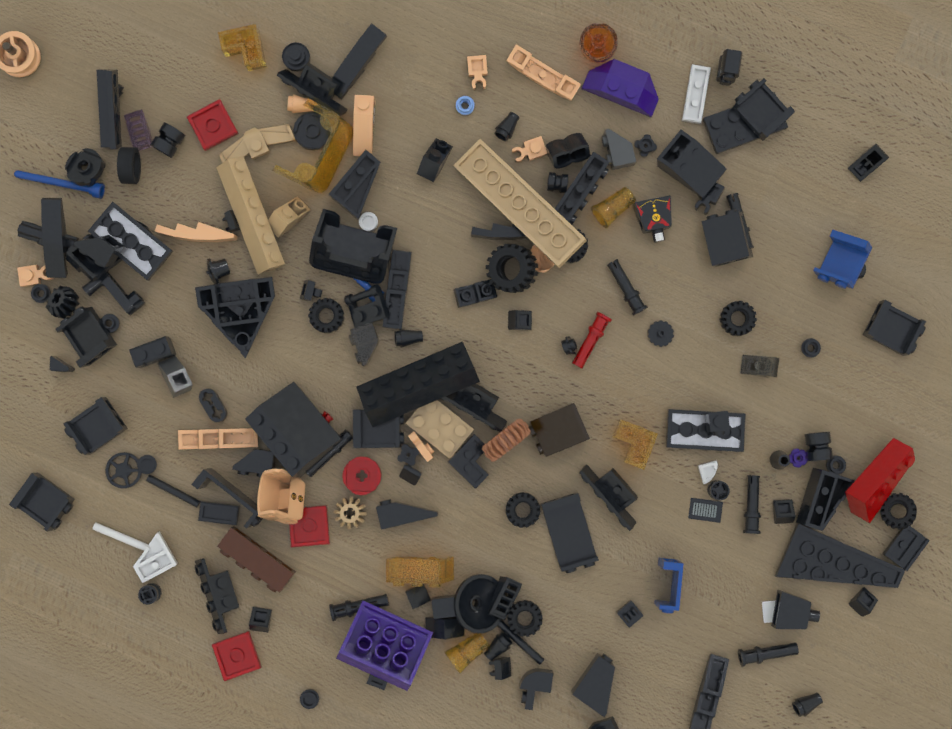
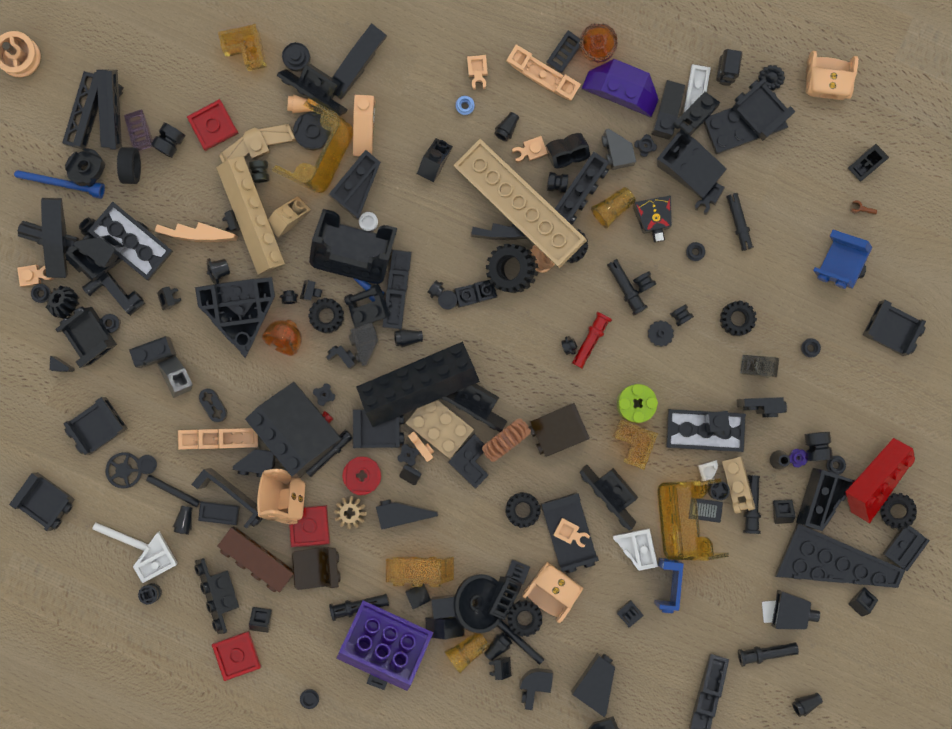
black slope [508,310,532,330] -> none
black panel [701,209,753,267] -> none
none -> black fence [62,71,99,149]
none -> black plate [79,217,96,236]
none -> black tile [157,286,181,310]
none -> black cone [173,506,193,535]
none -> pearl dark grey wheel [249,160,270,183]
none -> clear orange cylinder [262,320,302,356]
none -> black plate [280,290,298,304]
none -> dark brown bracket [292,547,341,590]
none -> black plate [313,383,335,406]
none -> black bracket [326,345,356,369]
none -> black plate [427,280,444,298]
none -> black plate [438,290,457,310]
none -> black tile [505,559,530,585]
none -> light nougat piece [522,562,583,624]
none -> black slope [547,30,584,73]
none -> light nougat plate [553,518,590,547]
none -> white wing [613,528,658,571]
none -> lime brick [617,384,658,423]
none -> black wheel [633,271,657,293]
none -> black slope [651,80,685,140]
none -> clear yellow windscreen [658,478,729,561]
none -> black wheel [670,304,694,326]
none -> black plate [673,92,720,137]
none -> black plate [686,242,705,261]
none -> tan plate [722,457,755,514]
none -> black plate [737,397,787,418]
none -> black piece [758,65,785,91]
none -> light nougat piece [806,51,859,100]
none -> dark orange hand [851,200,877,214]

